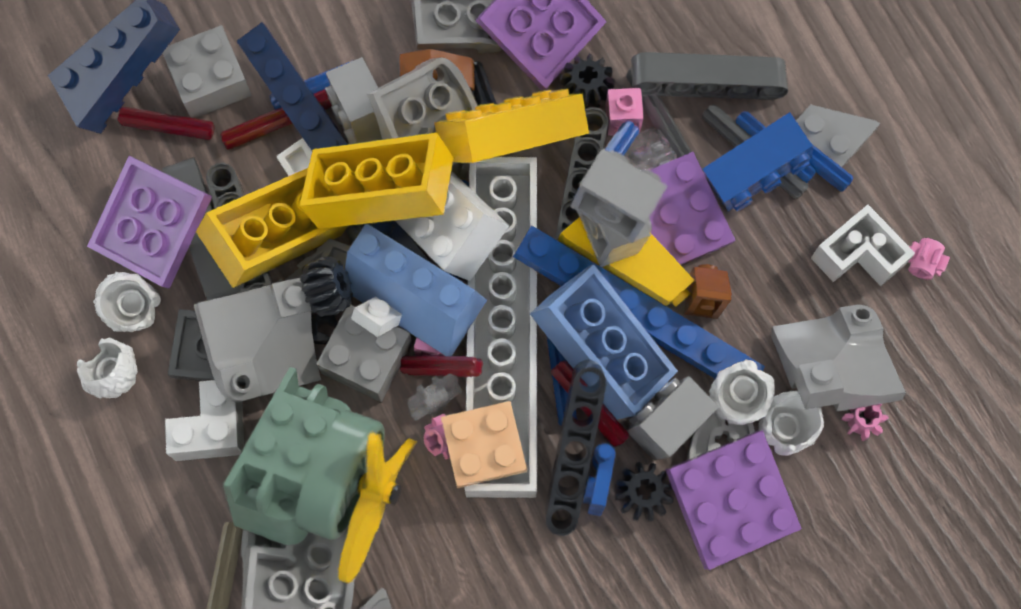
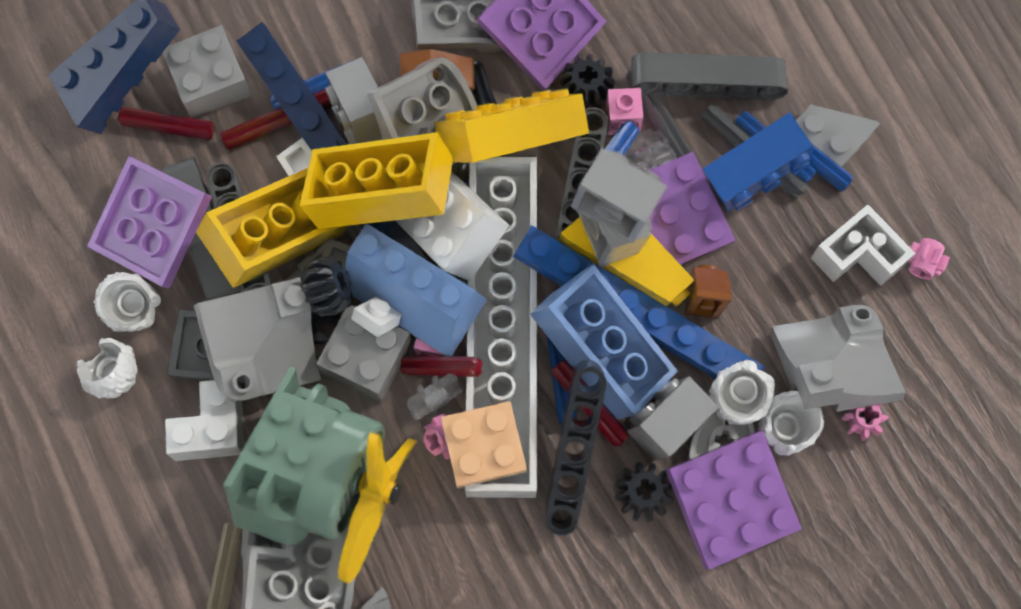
blue plate [583,443,615,517] -> none

